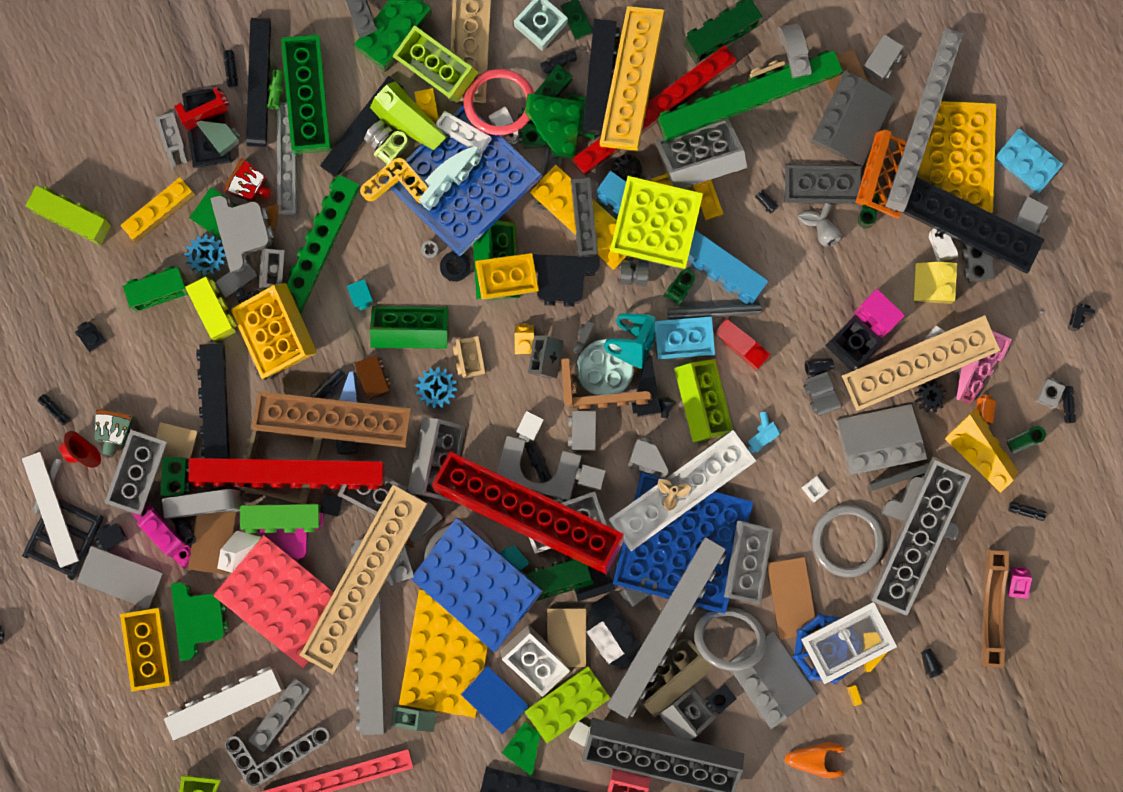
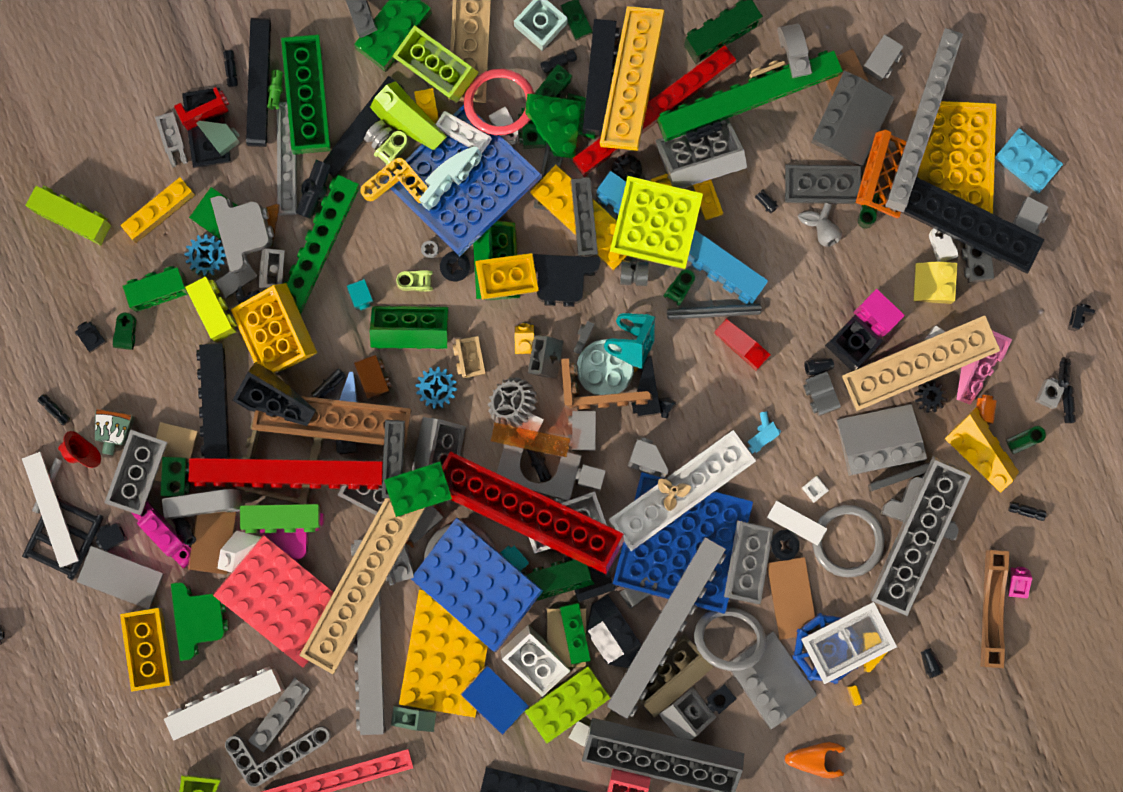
torso [223,158,272,202] -> none
black tile [320,493,343,517] -> none
green wing [501,722,540,775] -> none
medium azure plate [655,317,715,360] -> none
lime slope [674,359,733,443] -> none
none -> dark green piece [113,312,137,350]
none -> black wedge [232,362,316,426]
none -> black piece [296,160,332,219]
none -> dark grey tile [382,420,405,498]
none -> green plate [384,462,452,517]
none -> yellowish green piece [396,270,433,292]
none -> light grey gear [487,377,538,429]
none -> clear orange slope [491,422,570,457]
none -> green plate [560,603,590,665]
none -> black axle [686,120,723,142]
none -> white tile [767,501,827,546]
none -> black gear [770,530,800,561]
none -> black axle [1058,357,1071,388]

